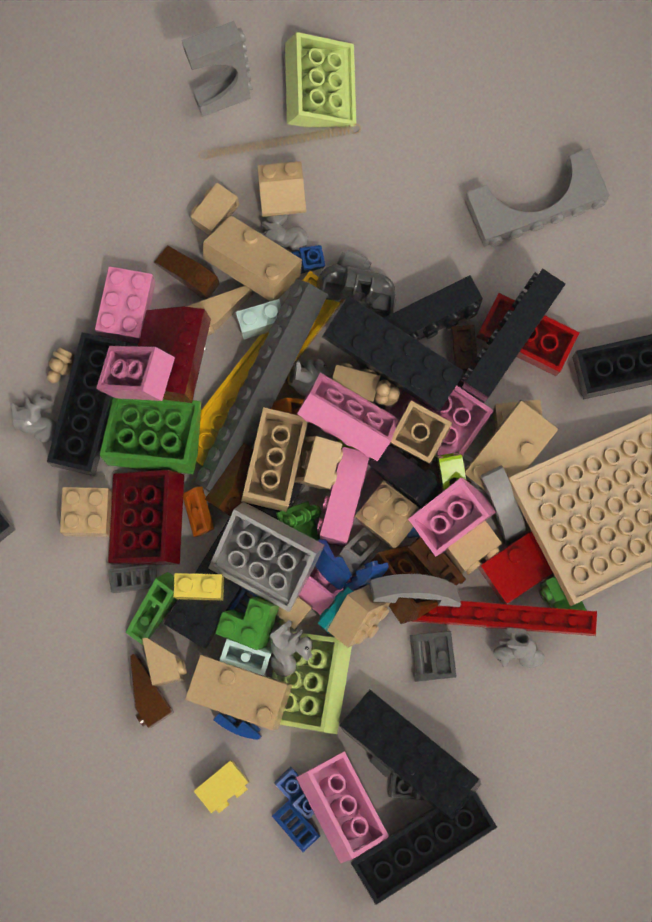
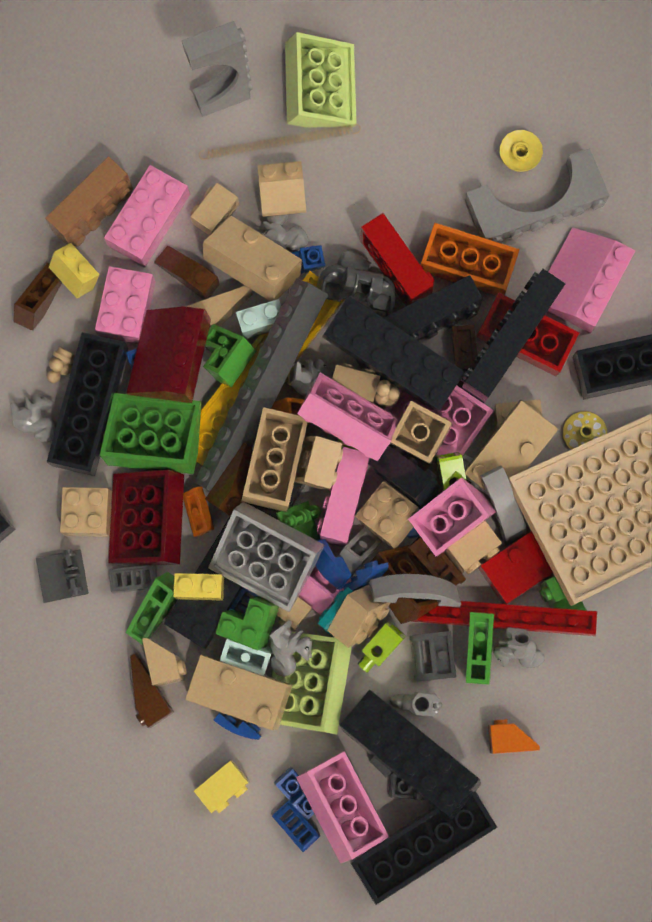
bright pink brick [96,346,175,401] -> none
none -> reddish brown slope [13,263,62,331]
none -> dark grey hinge [36,549,89,603]
none -> medium nougat brick [45,156,133,247]
none -> light yellow brick [49,243,100,299]
none -> bright pink brick [104,165,190,267]
none -> bright green brick [203,324,256,387]
none -> lime torso [357,621,406,673]
none -> red brick [360,213,434,306]
none -> light grey animal [389,692,442,716]
none -> orange brick [421,223,520,296]
none -> bright green slope [466,612,494,685]
none -> orange slope [488,719,540,754]
none -> light yellow dish [499,130,543,172]
none -> bright pink slope [548,227,635,333]
none -> light yellow dish [563,411,607,450]

